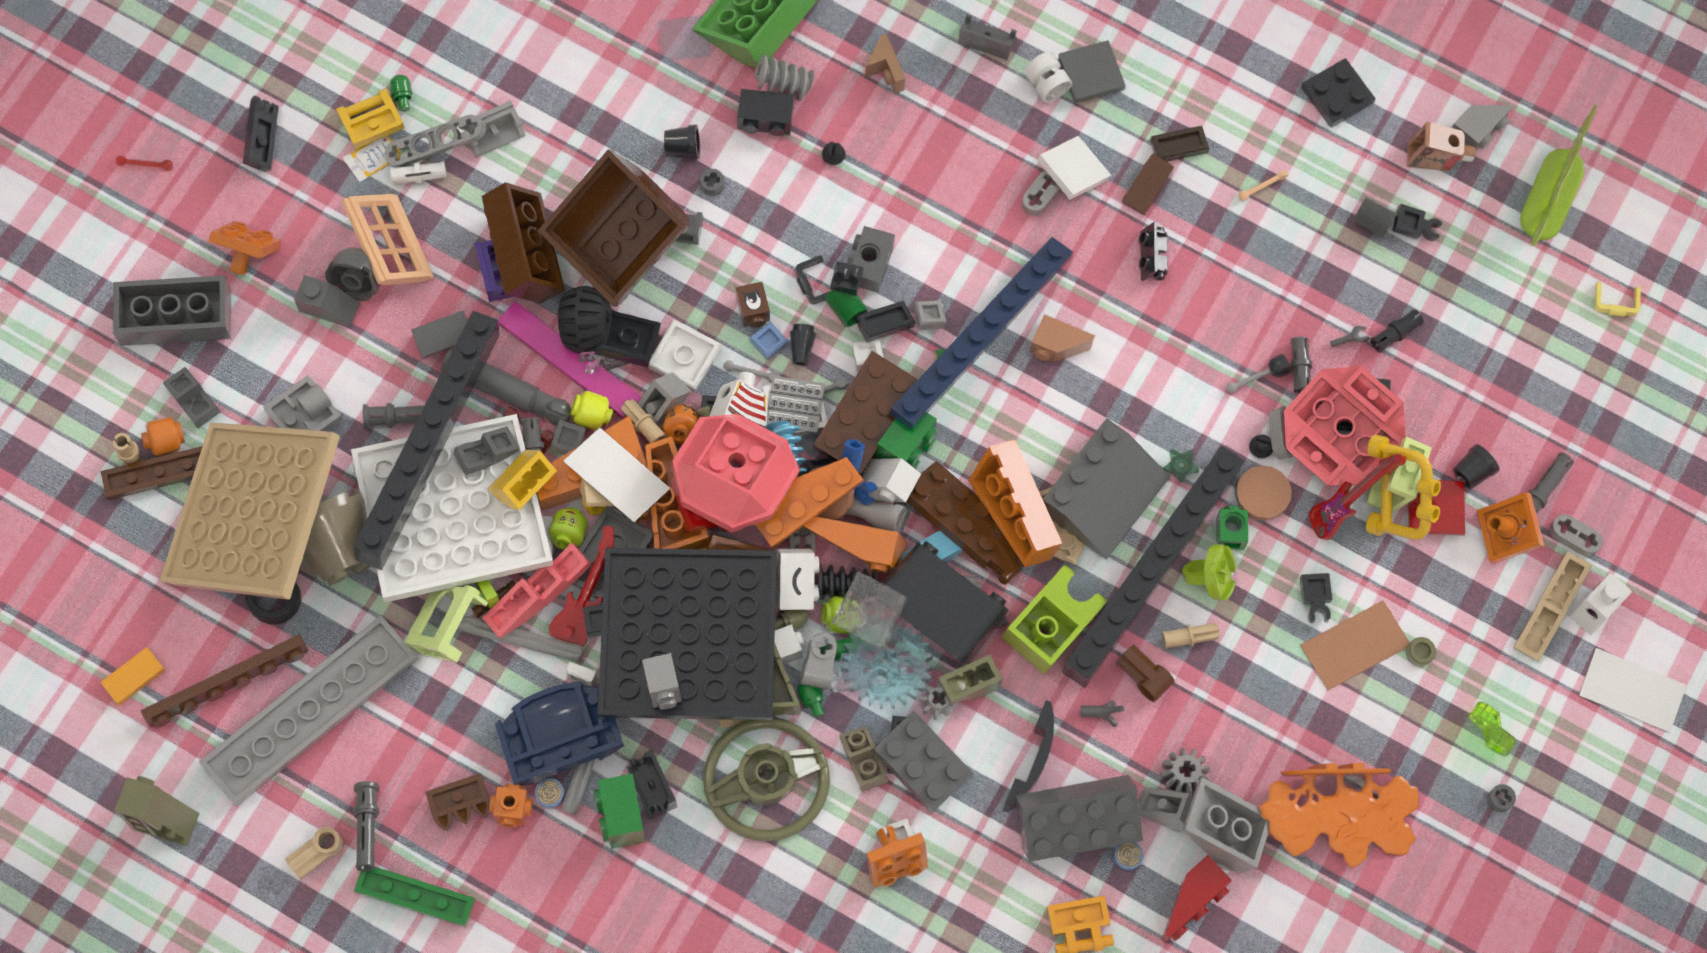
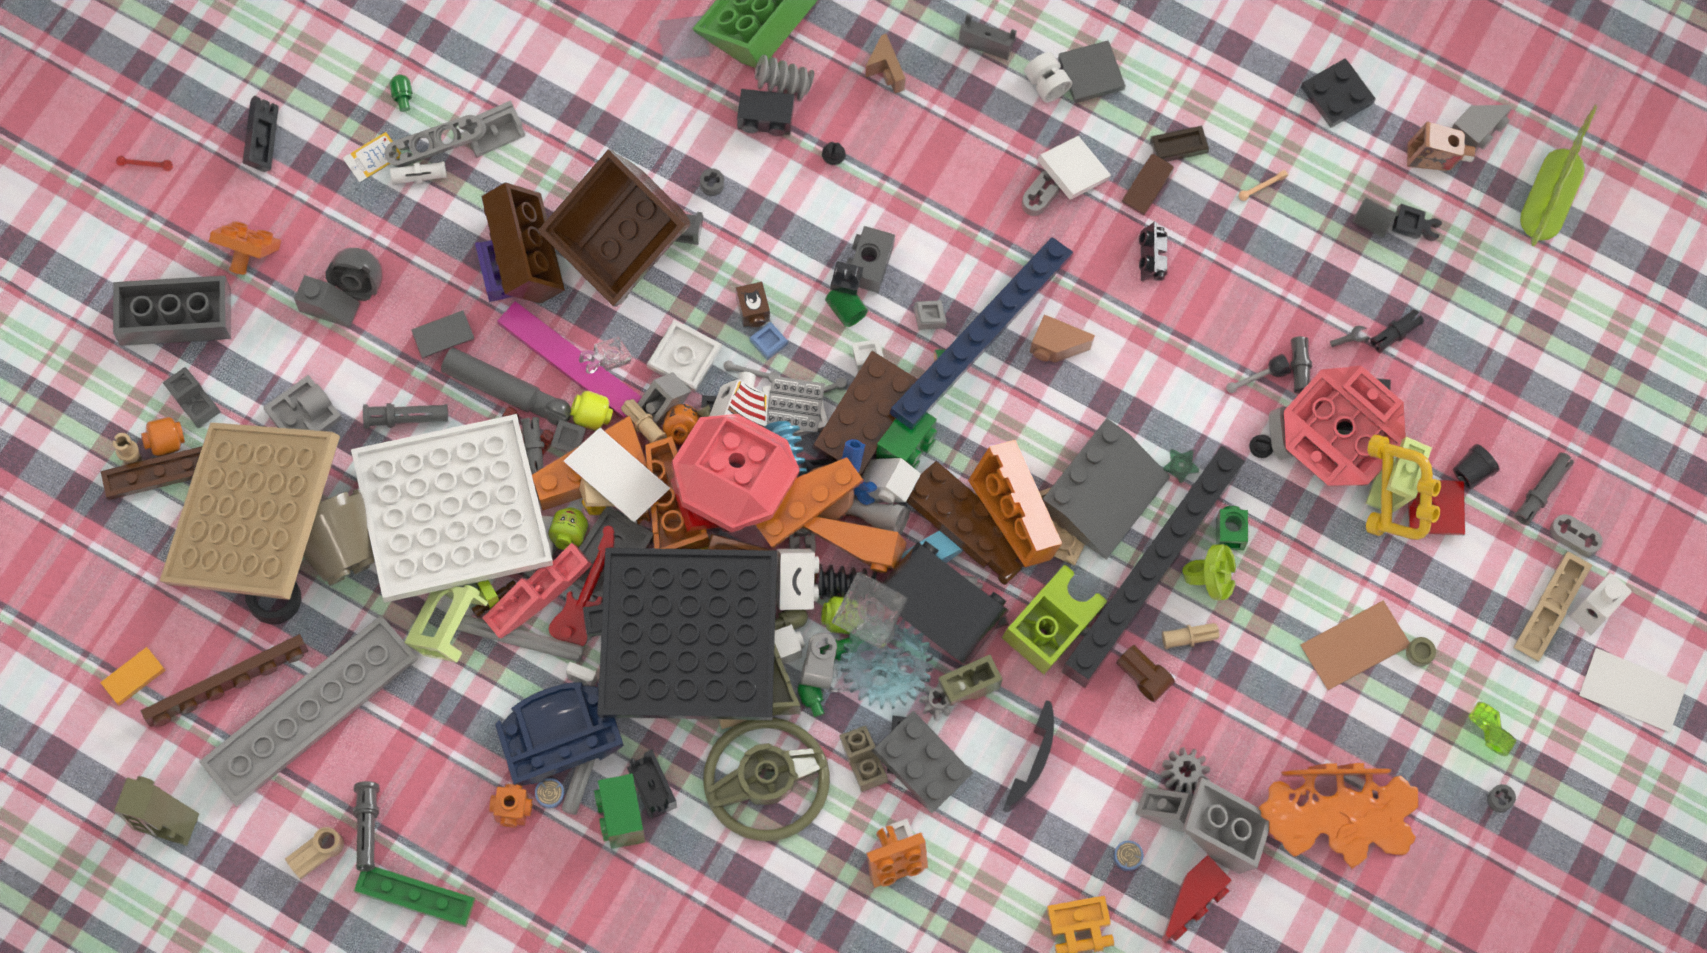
yellow plate [336,88,405,149] -> none
light nougat piece [341,194,434,285] -> none
black brick [353,311,500,570] -> none
reddish brown plate [425,773,490,831] -> none
dark grey slope [453,426,520,475] -> none
yellow brick [487,450,557,510] -> none
black wheel [558,286,612,355] -> none
black tile [594,310,661,368] -> none
light grey brick [642,653,682,710] -> none
black piece [664,124,700,160] -> none
black cone [789,324,817,366] -> none
black piece [795,256,830,305] -> none
black tile [854,300,916,343] -> none
dark grey brick [1016,775,1143,862] -> none
dark grey bar [1081,700,1124,727] -> none
nougat tile [1235,465,1292,521] -> none
black plate [1300,573,1332,623] -> none
red piece [1309,454,1406,540] -> none
orange plate [1477,492,1544,564] -> none
light yellow piece [1594,281,1641,317] -> none

